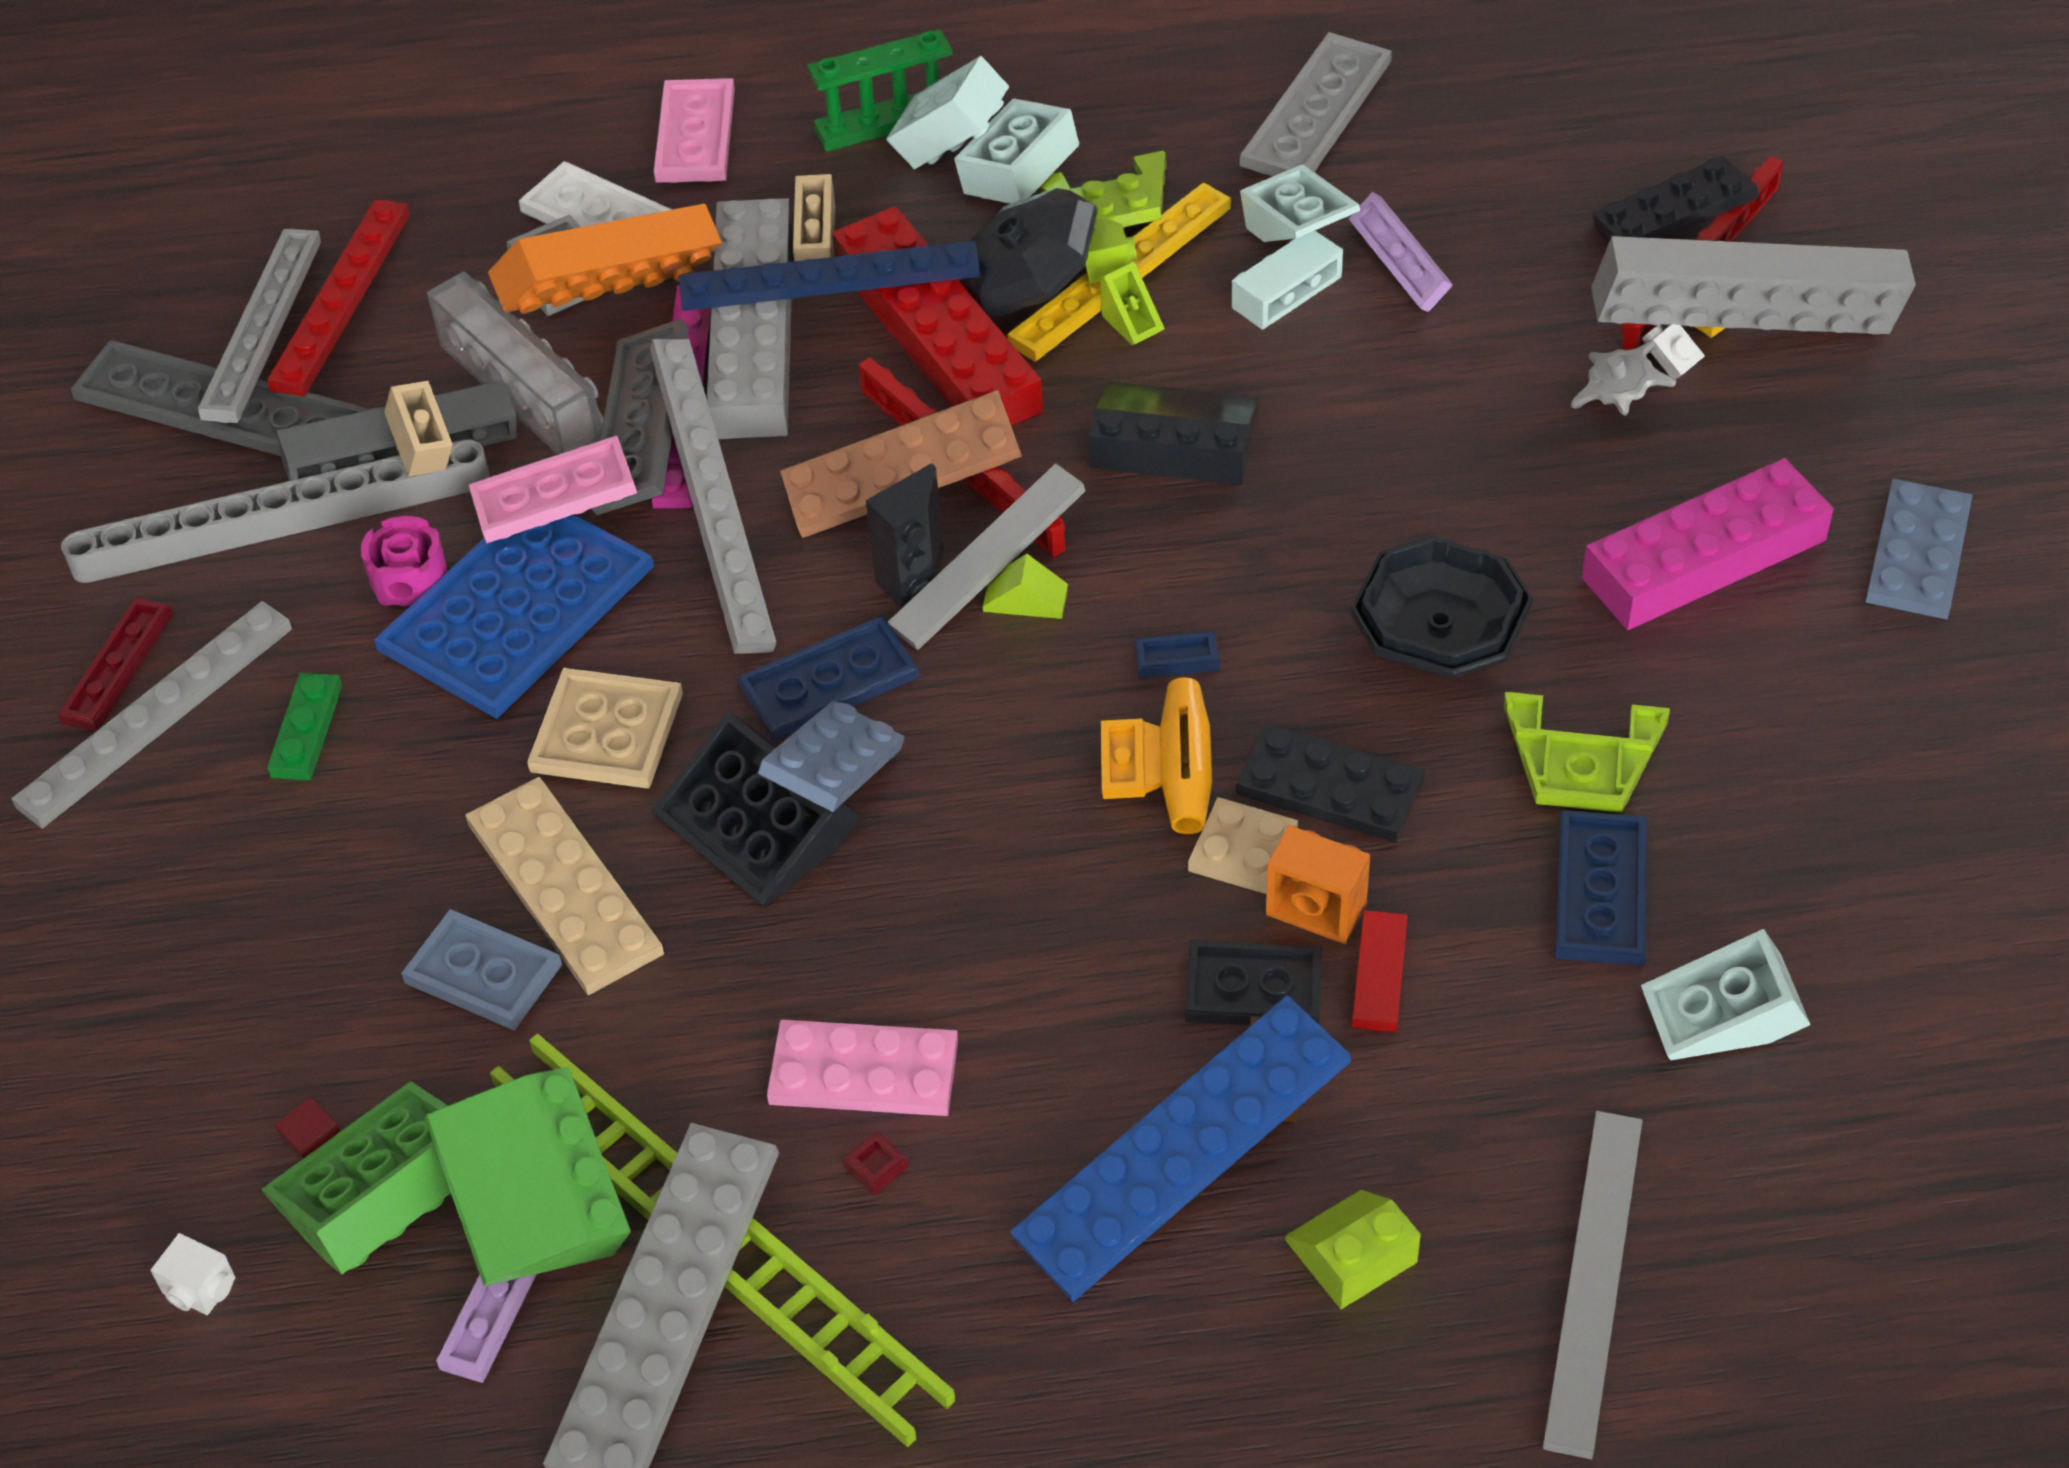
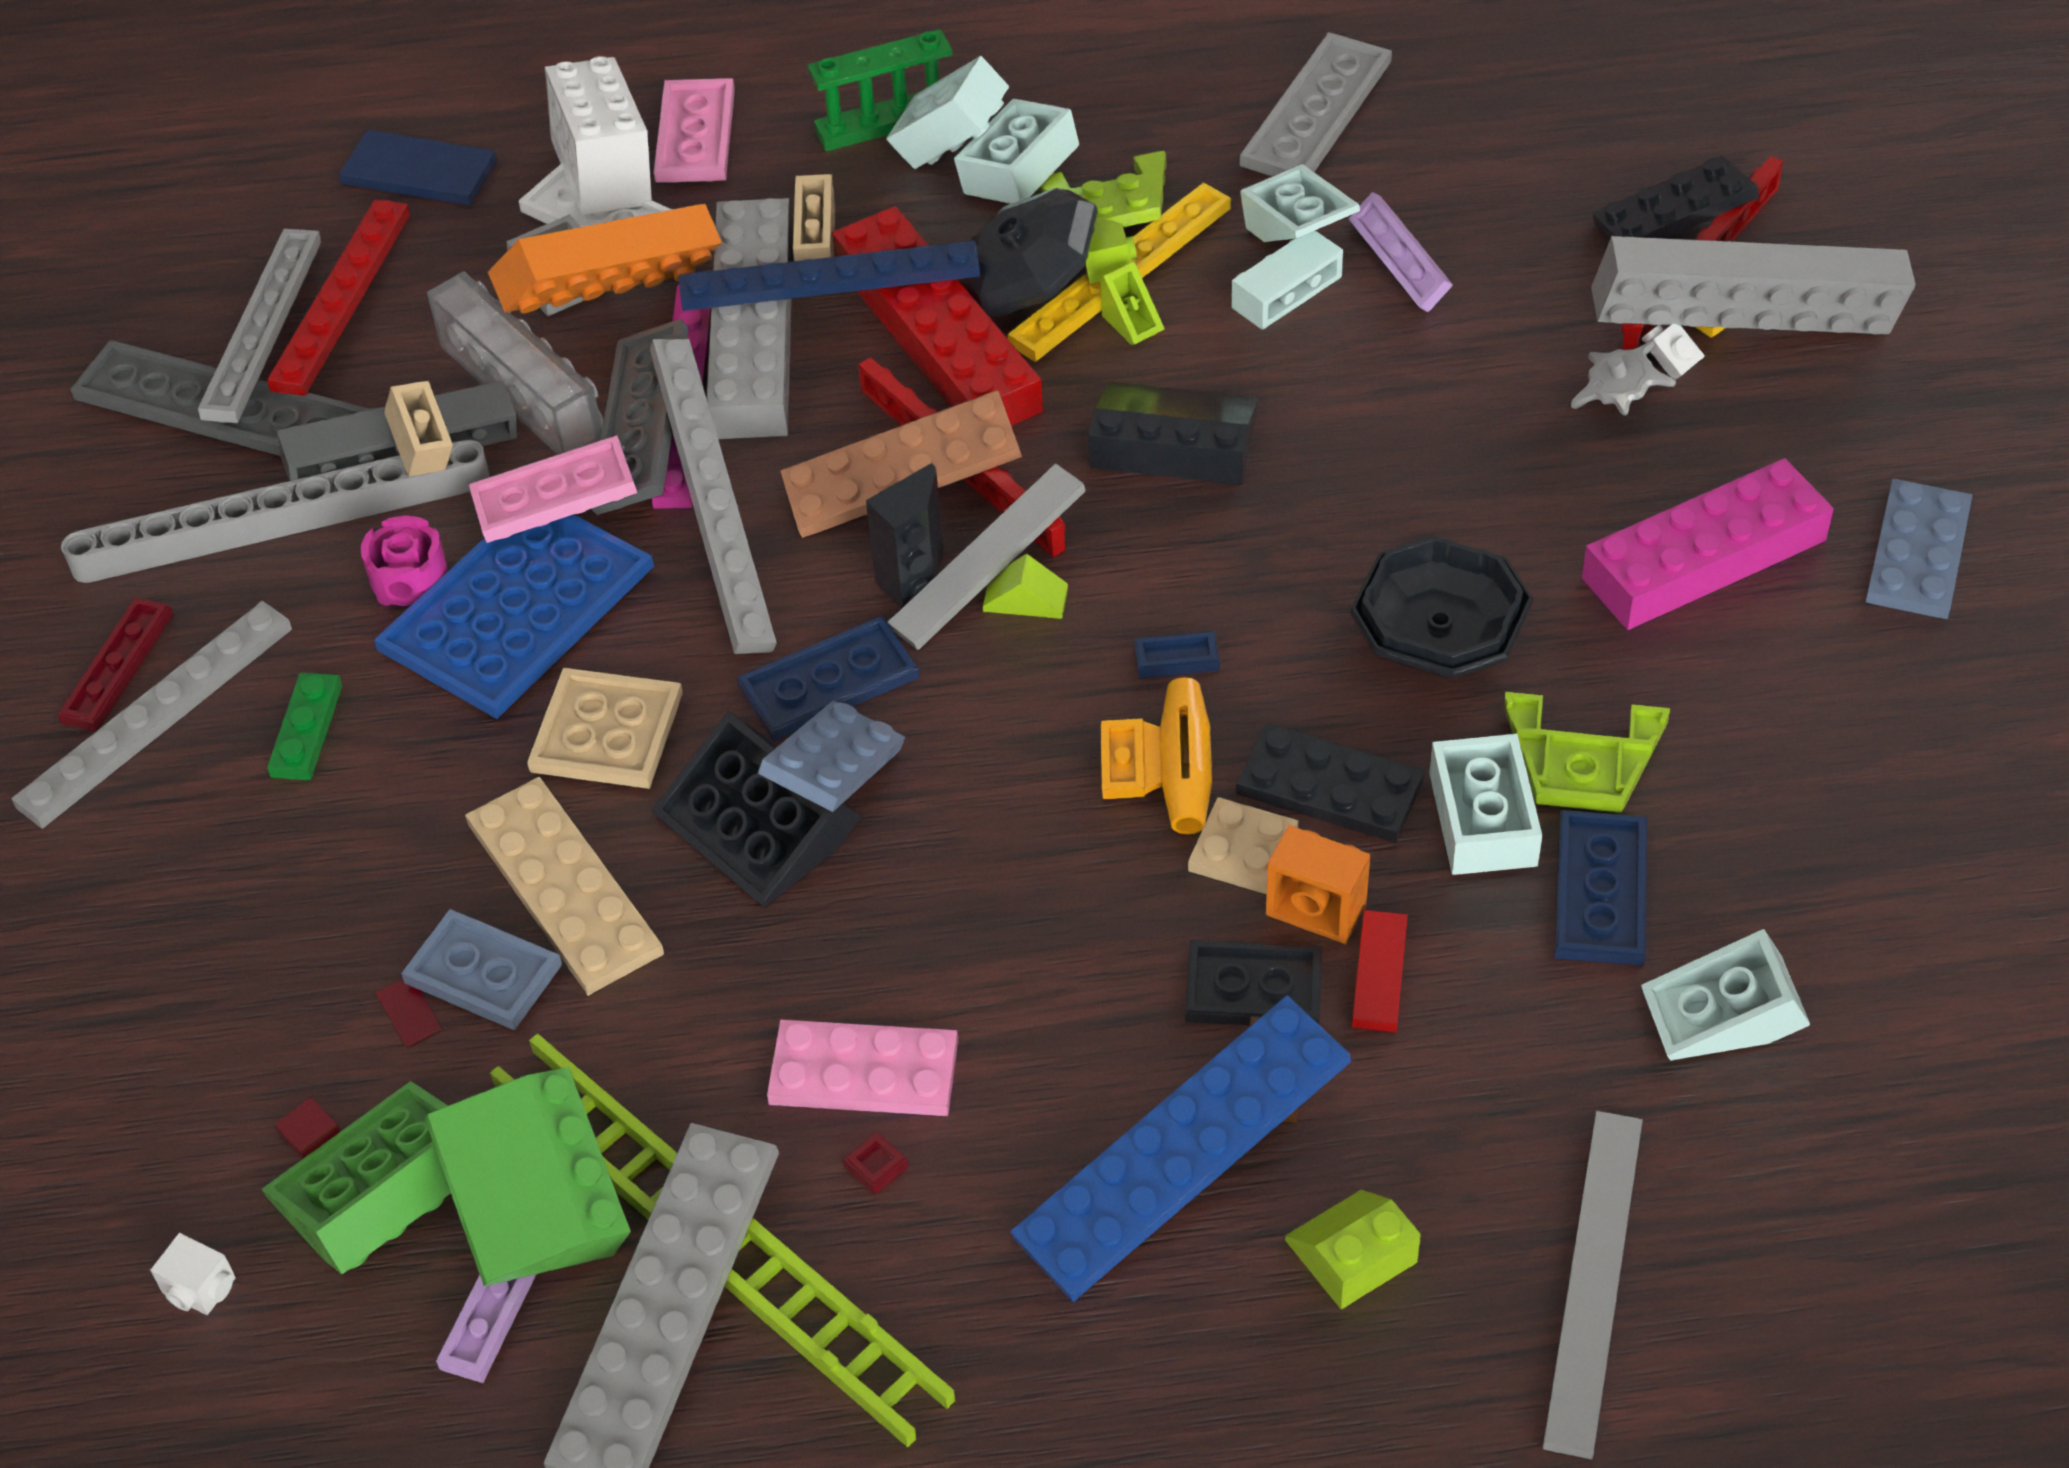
none -> dark blue tile [339,130,497,206]
none -> dark red sticker [375,979,442,1048]
none -> white brick [545,57,652,215]
none -> light aqua brick [1429,734,1542,875]

